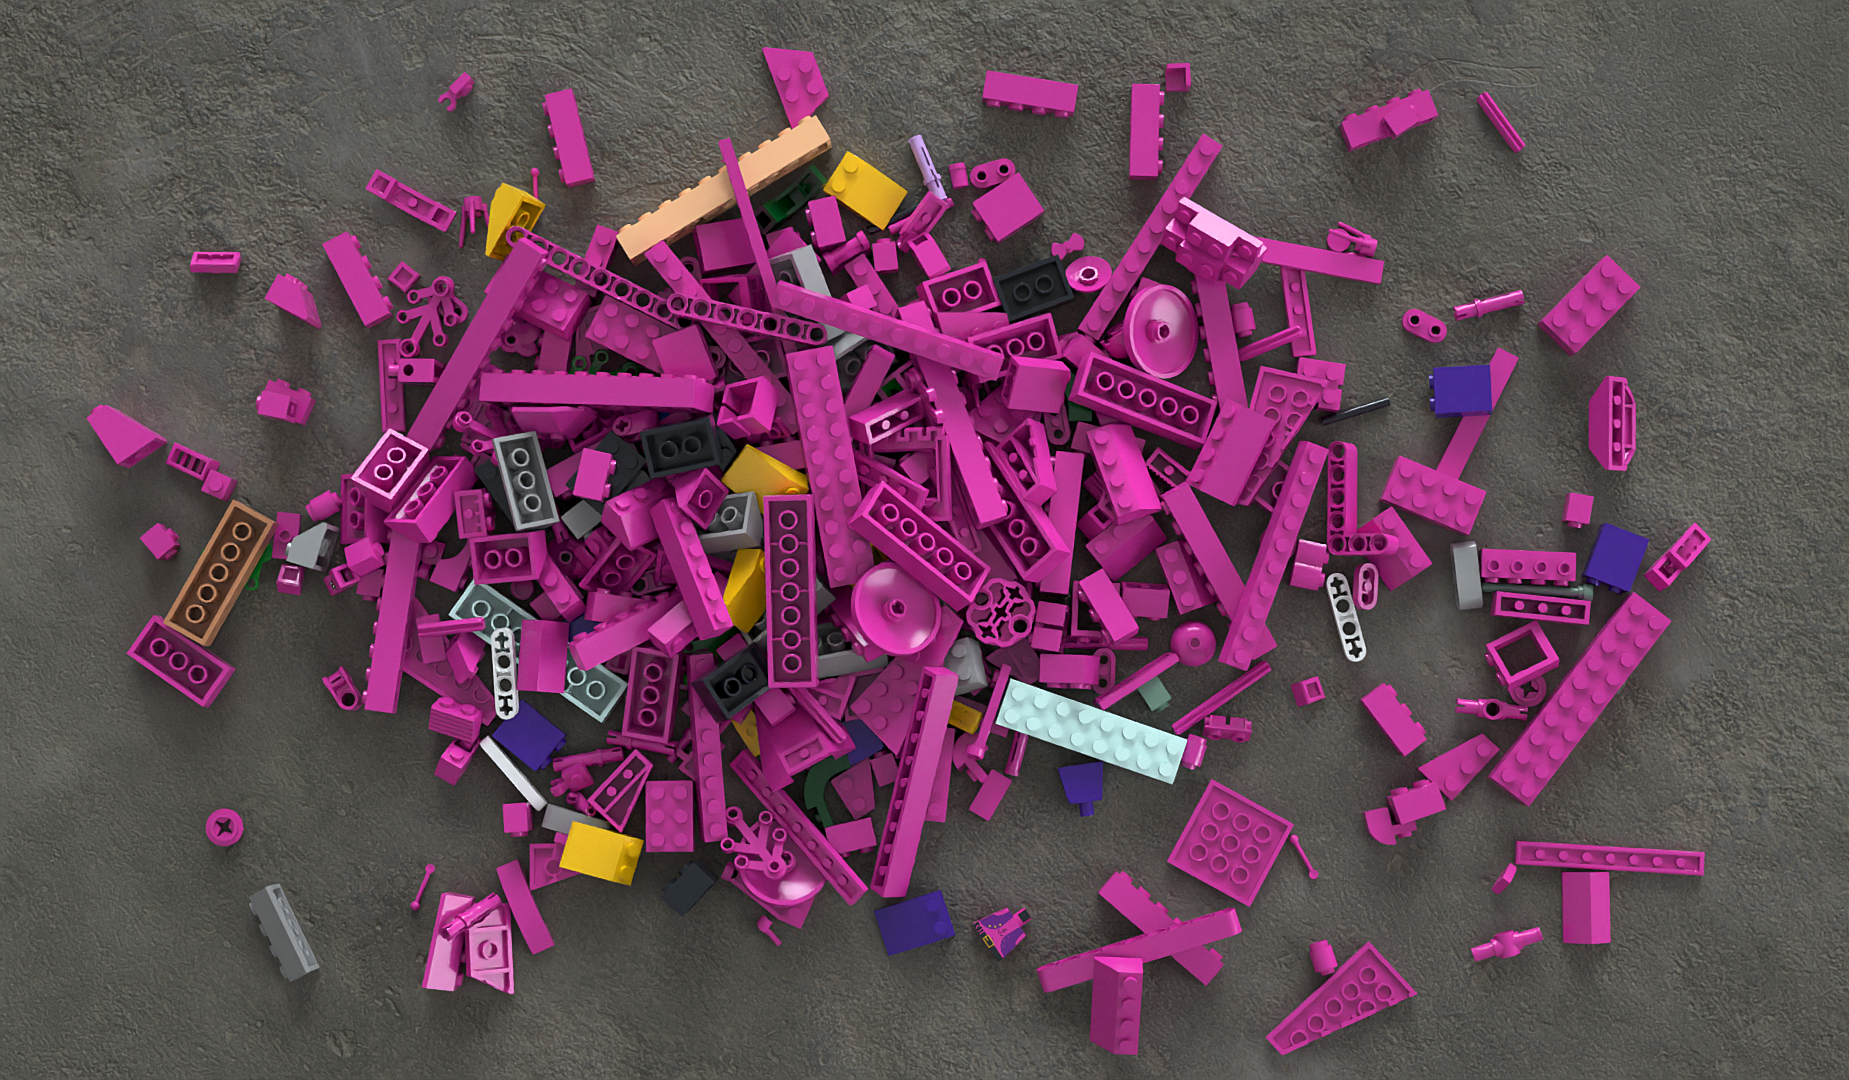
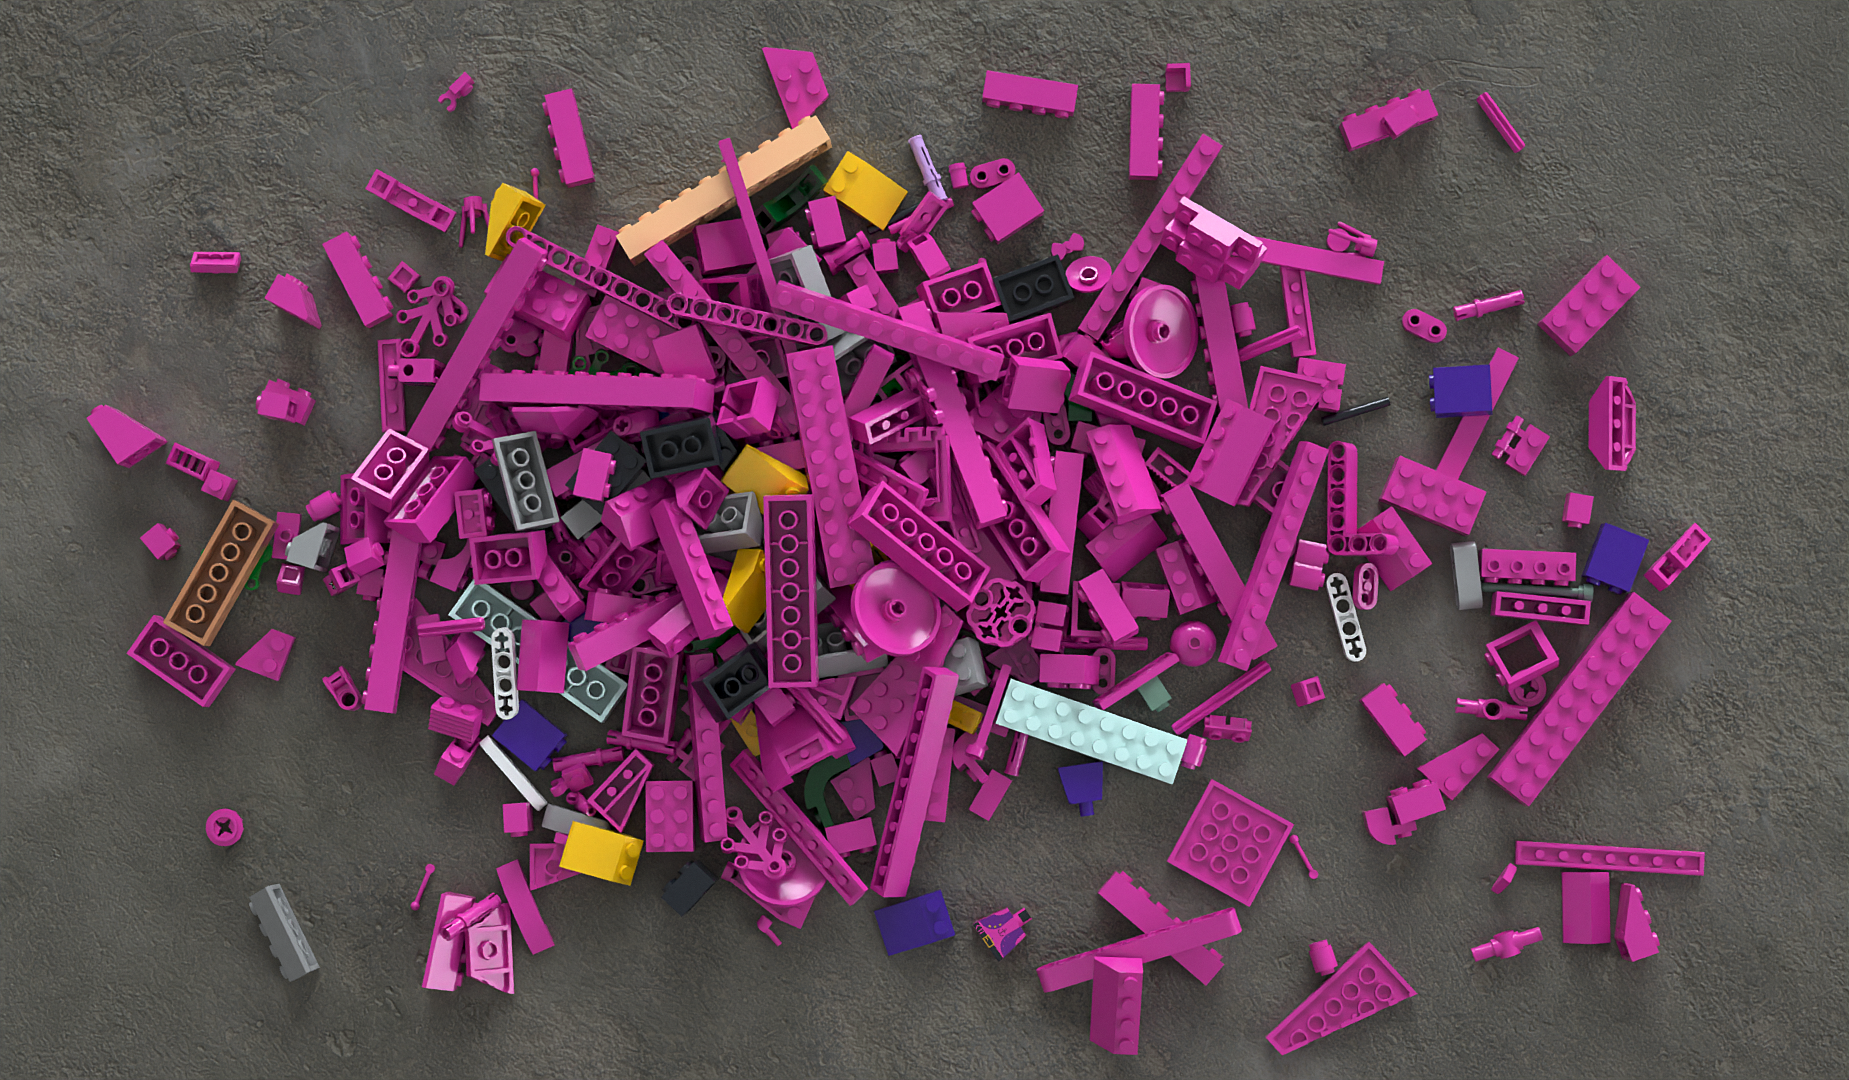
none -> dark pink wing [235,629,296,681]
none -> dark pink plate [1491,415,1550,476]
none -> dark pink slope [1614,883,1660,962]

